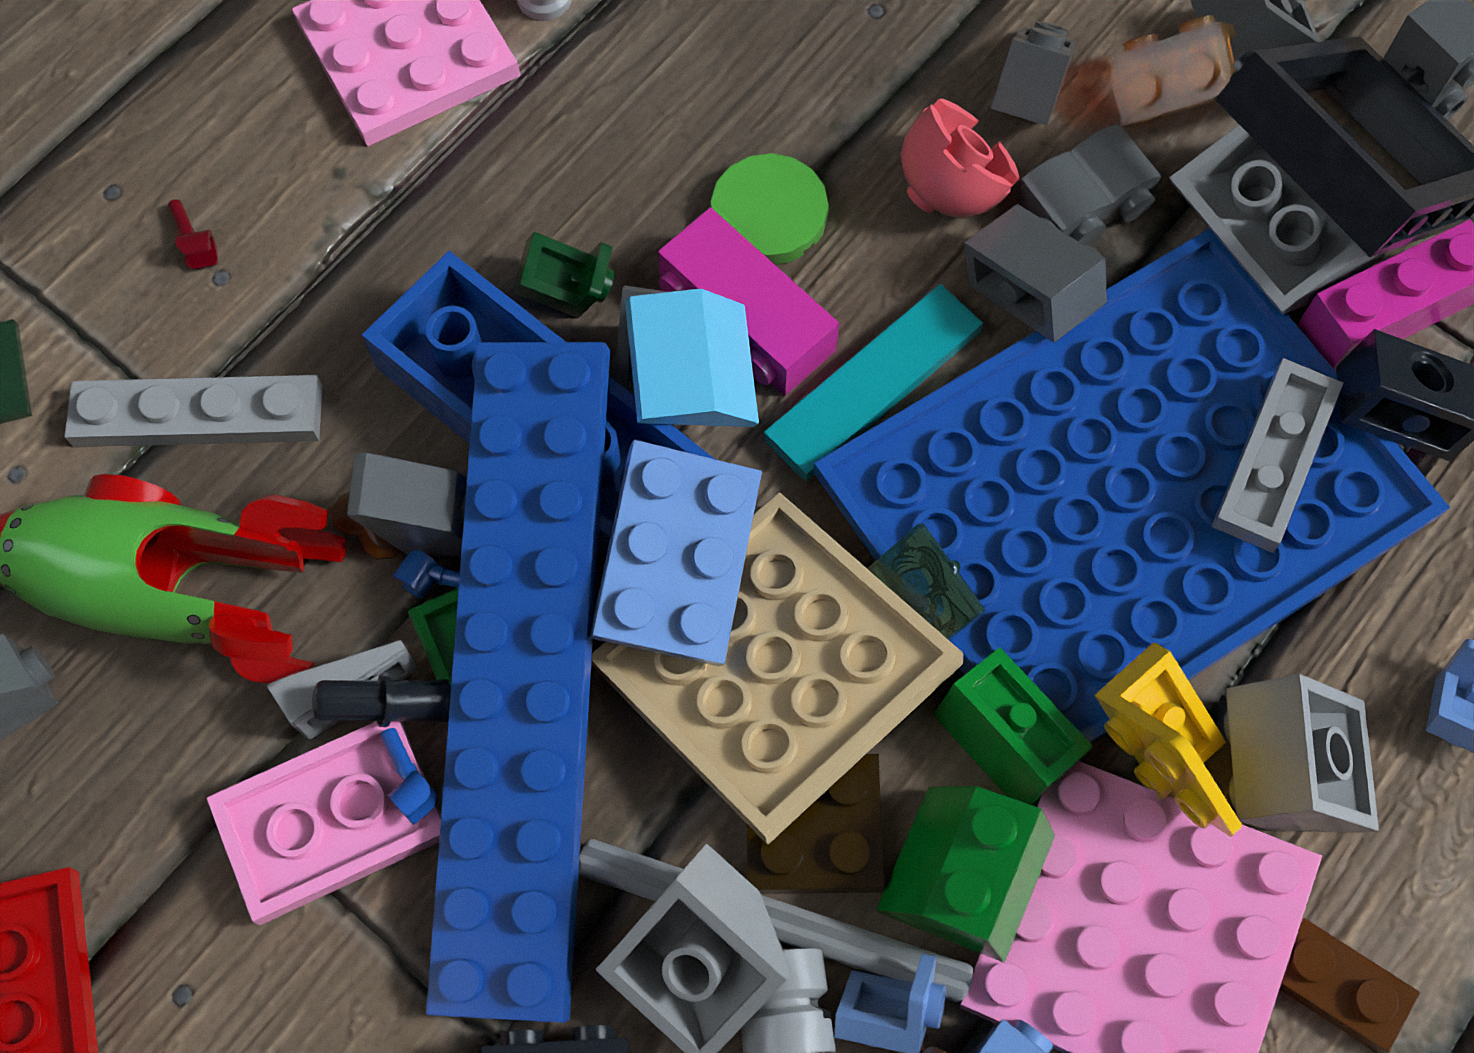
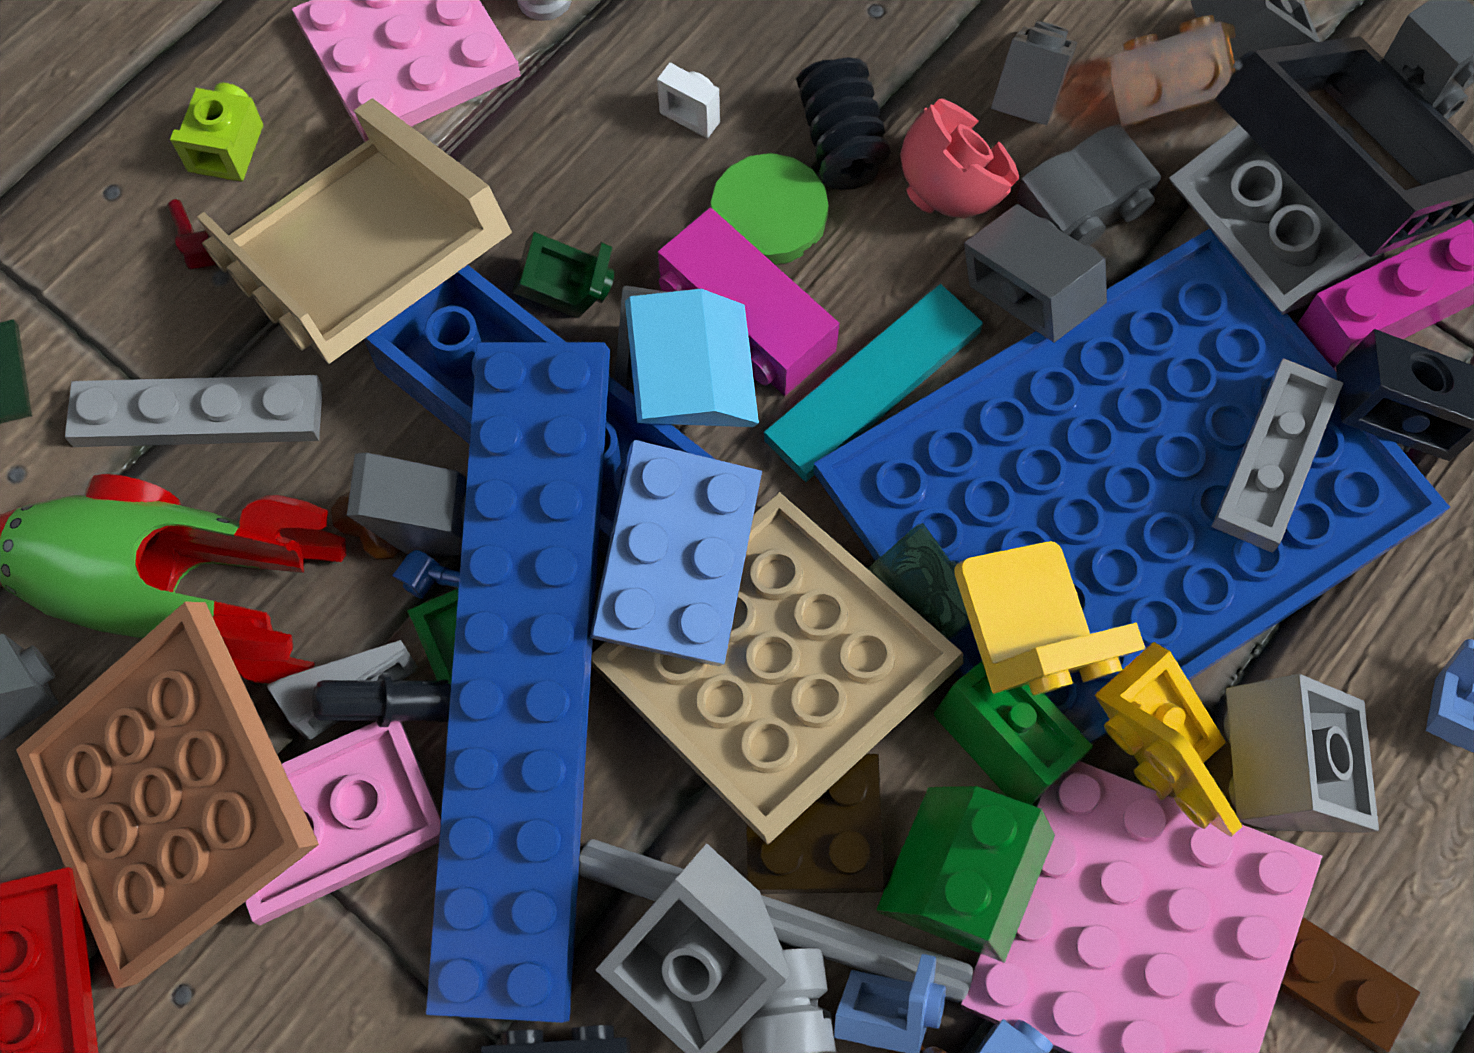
blue hand [380,728,438,824] -> none
none -> nougat plate [16,602,319,989]
none -> lime brick [170,83,264,182]
none -> tan panel [197,98,512,364]
none -> white plate [657,63,720,139]
none -> black piece [796,57,891,190]
none -> yellow bracket [954,541,1145,696]

